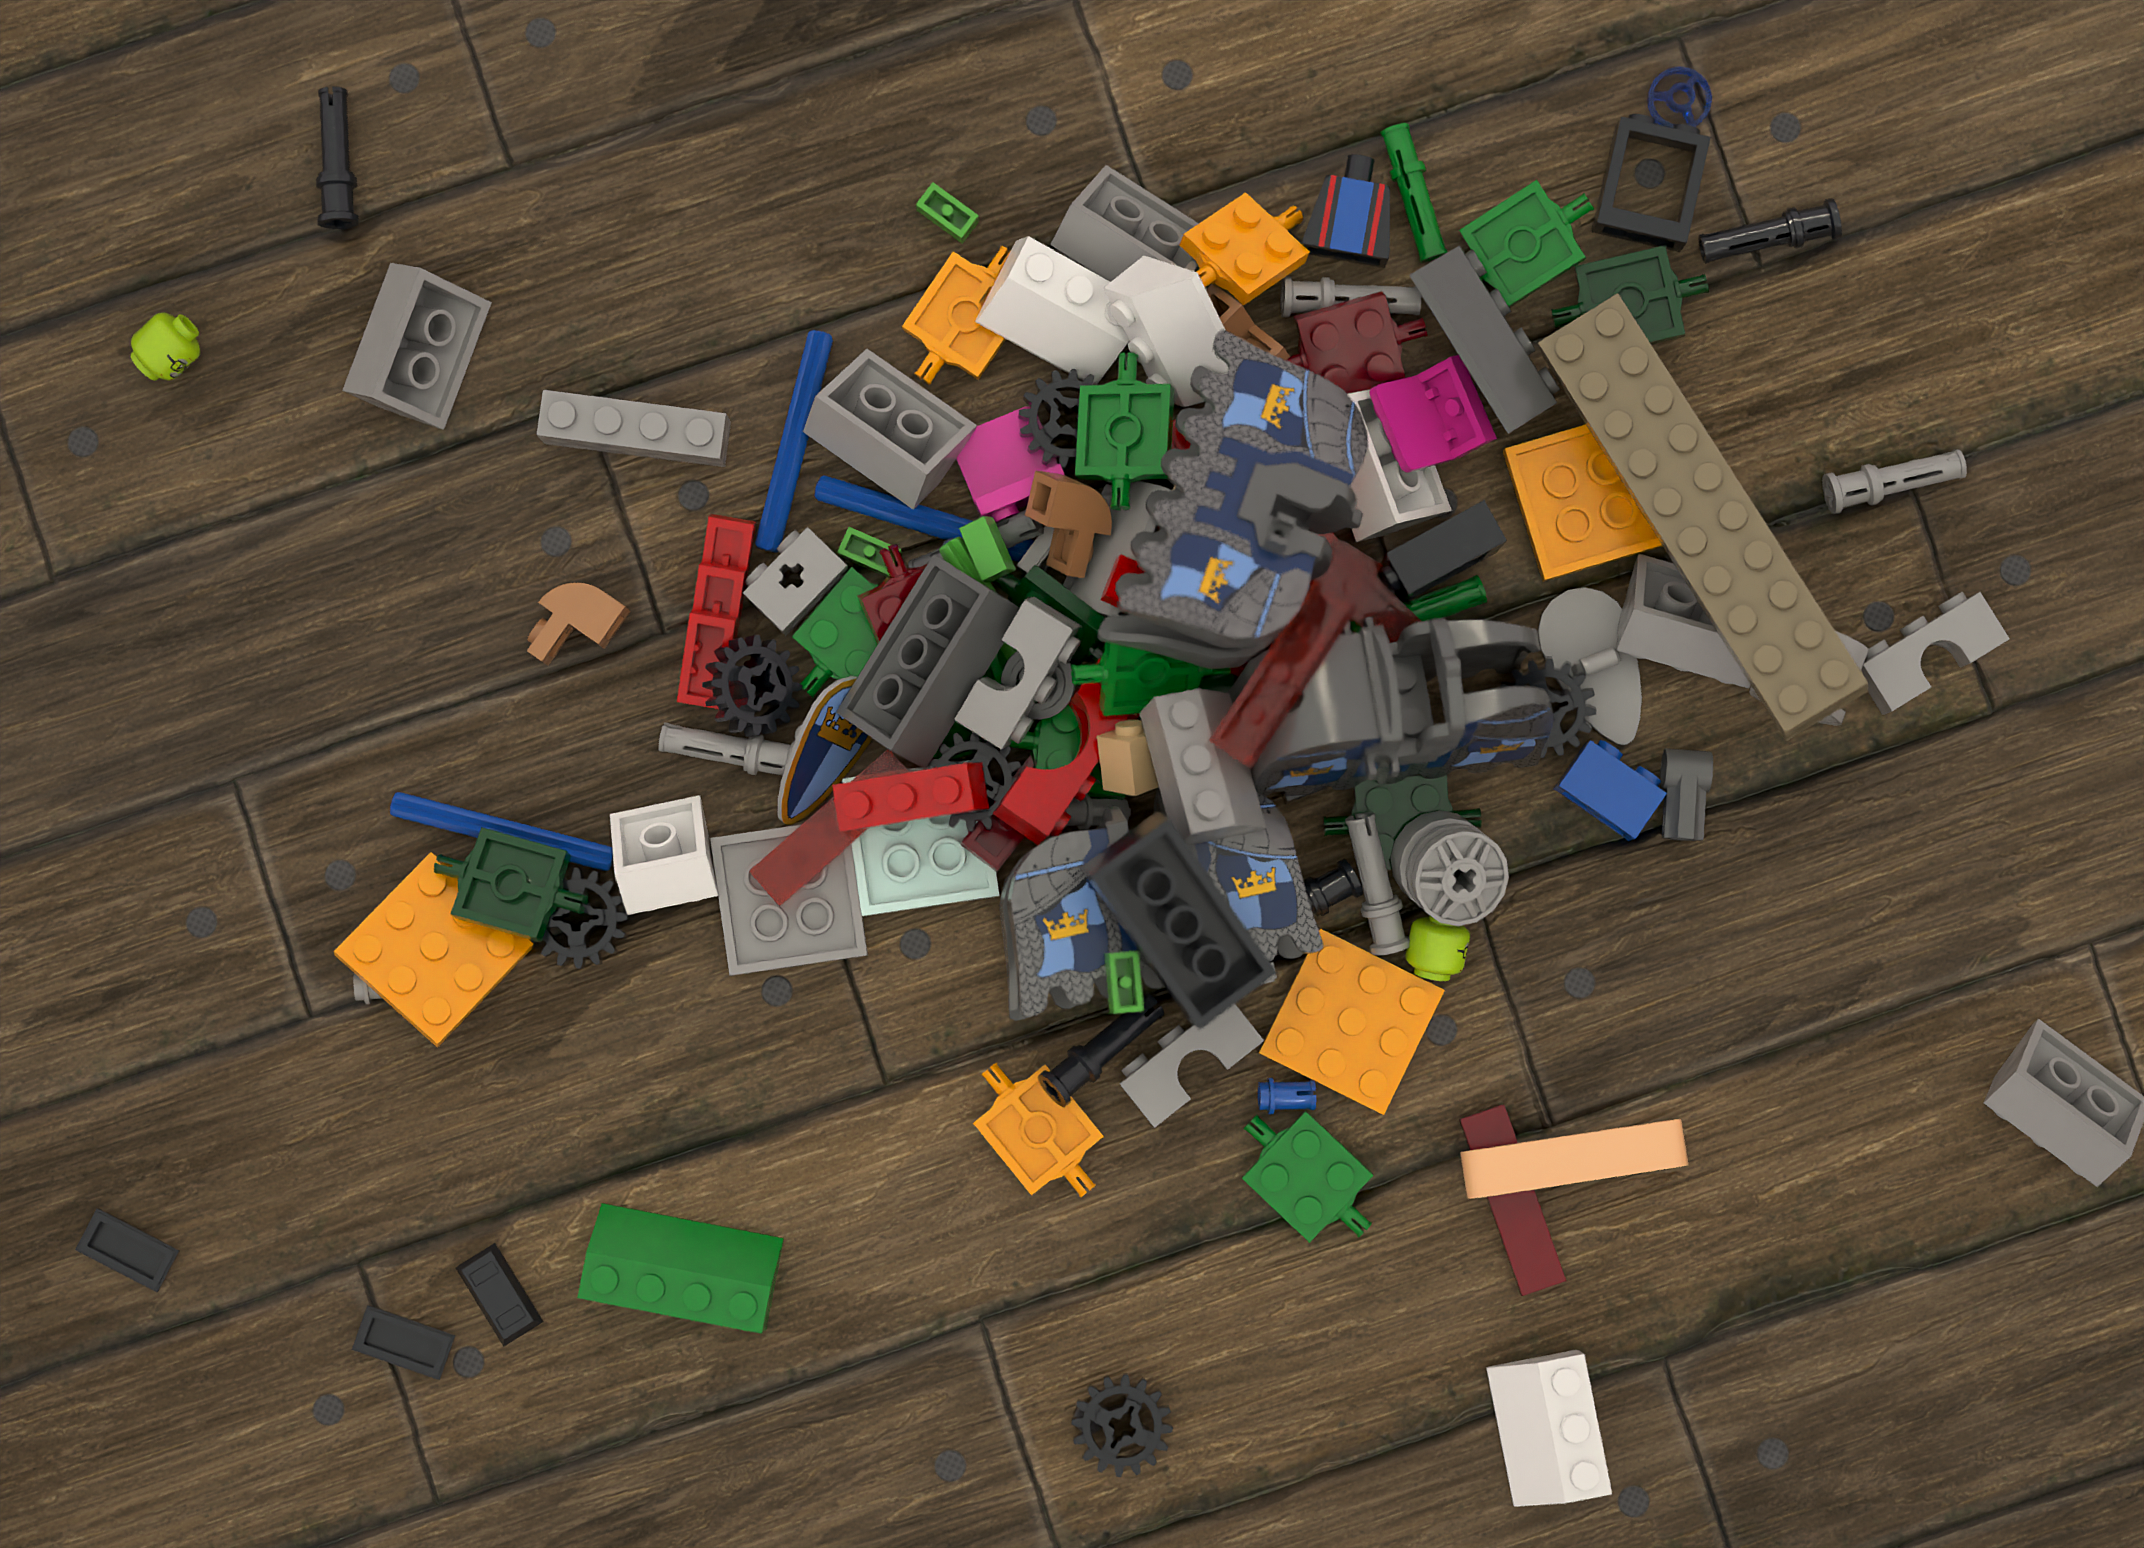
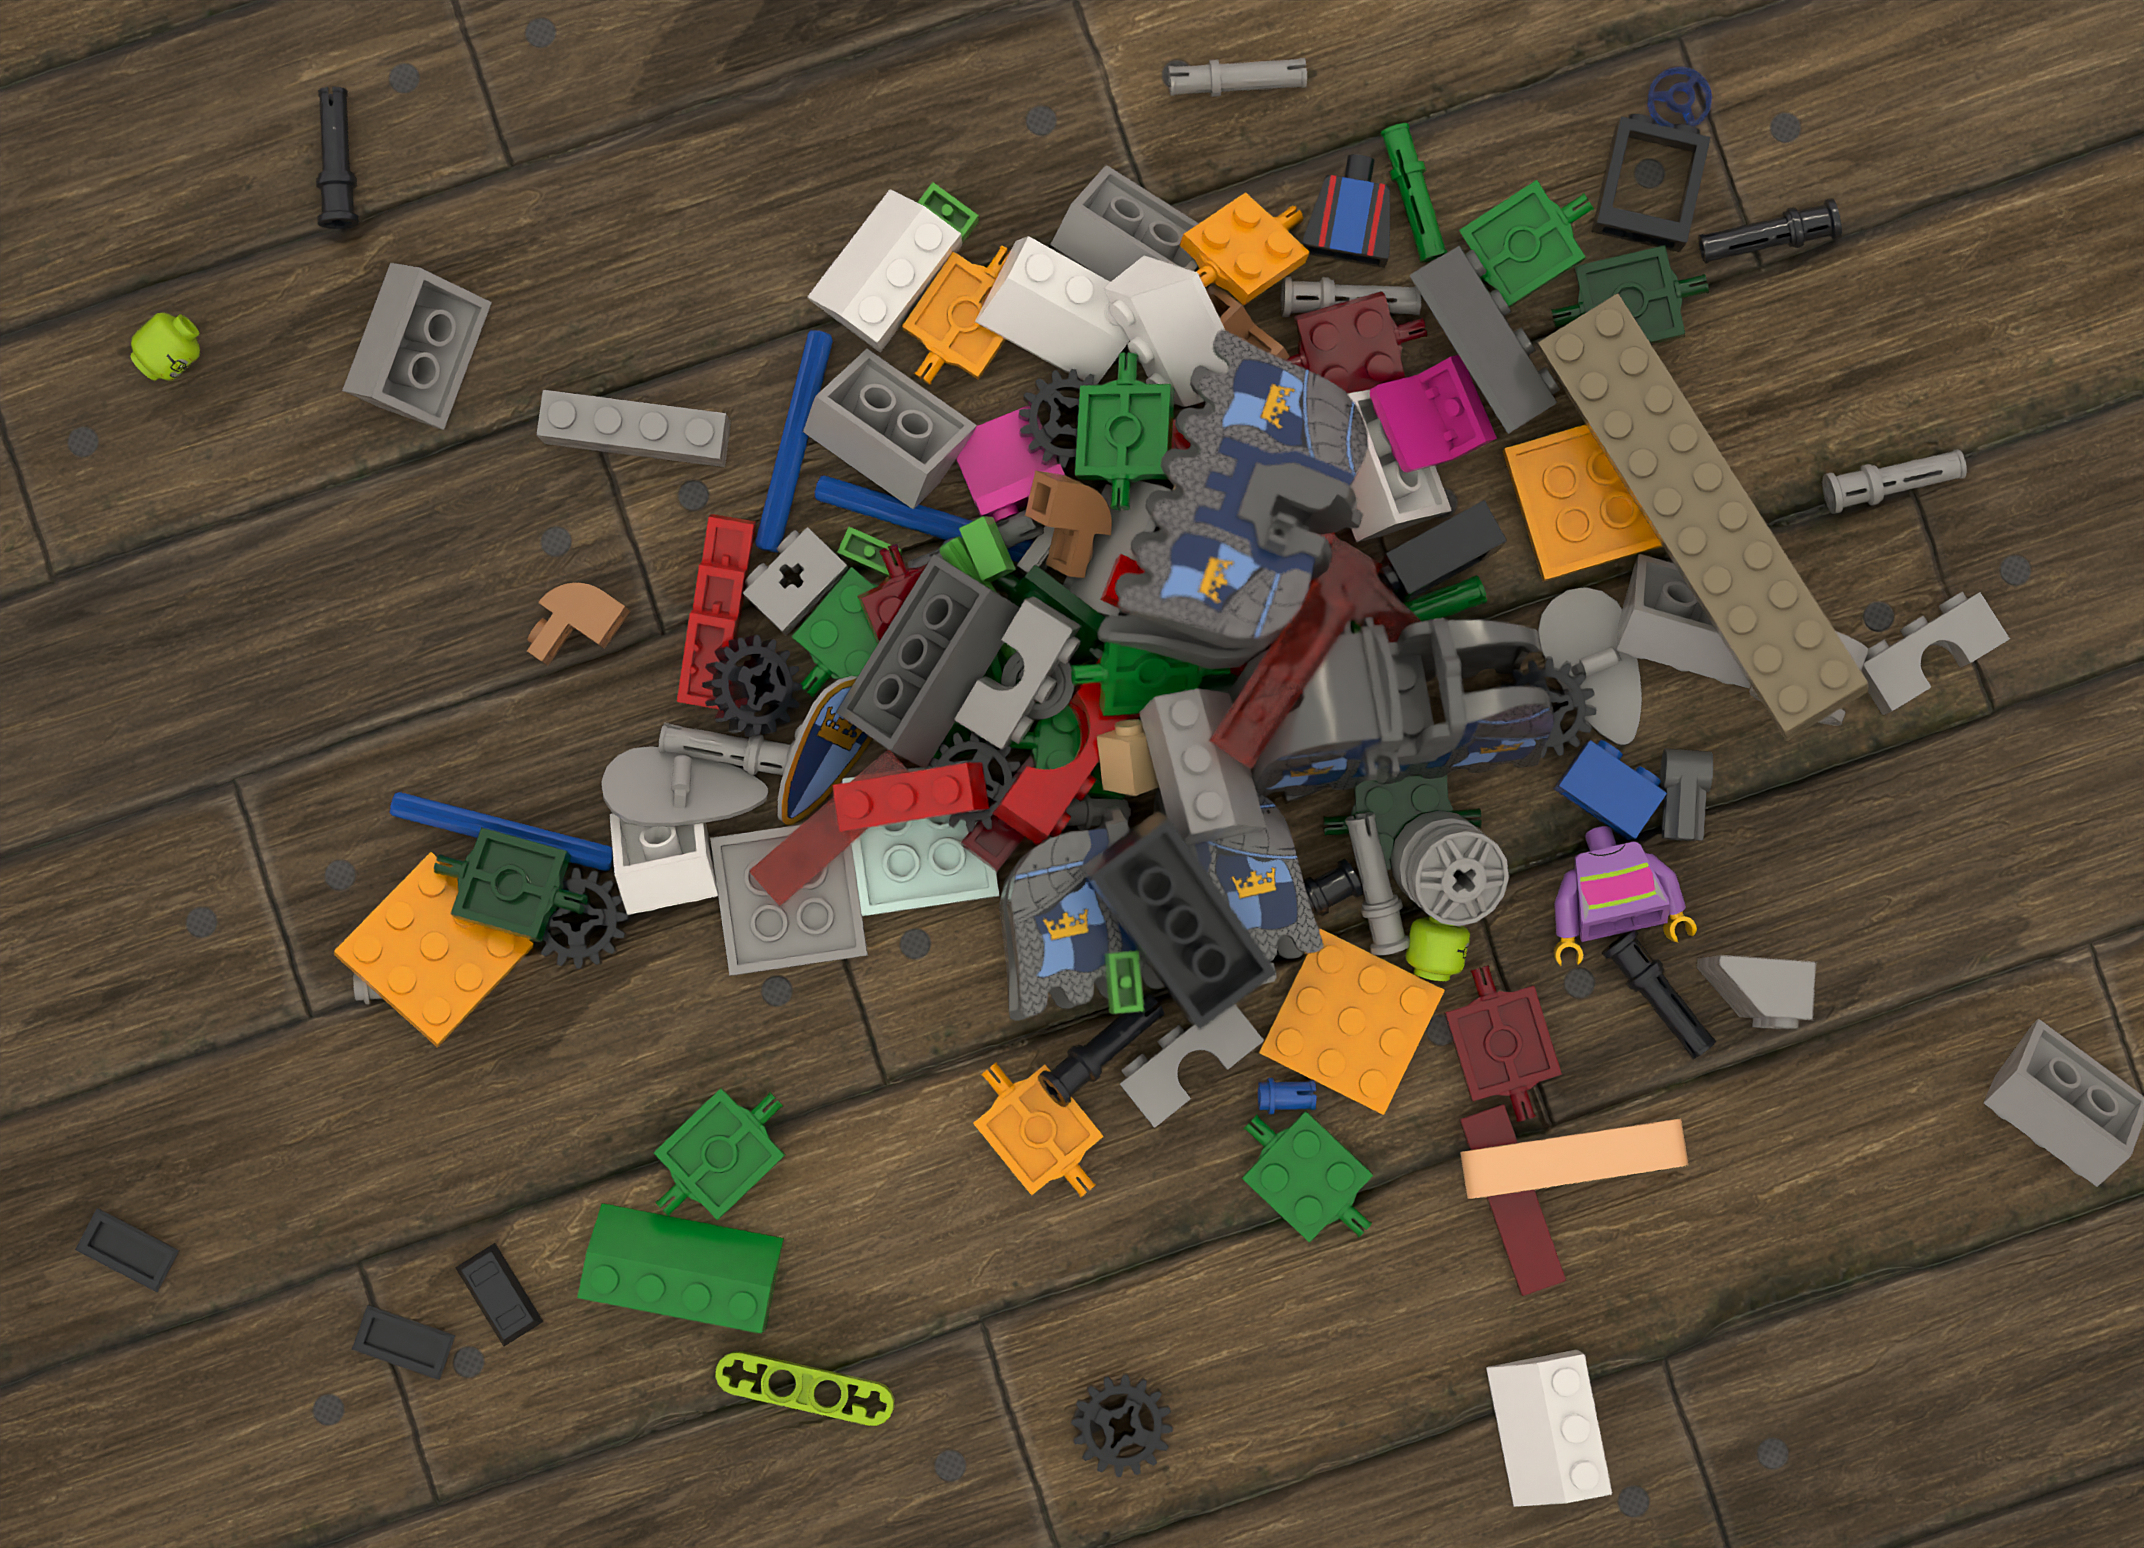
none -> light grey shield [601,746,768,827]
none -> green plate [654,1088,786,1220]
none -> lime beam [716,1351,895,1426]
none -> white slope [807,190,963,352]
none -> light grey pin [1168,58,1307,97]
none -> dark red plate [1444,965,1562,1122]
none -> medium lavender torso [1554,826,1697,966]
none -> black pin [1602,930,1716,1059]
none -> light grey slope [1697,955,1816,1029]

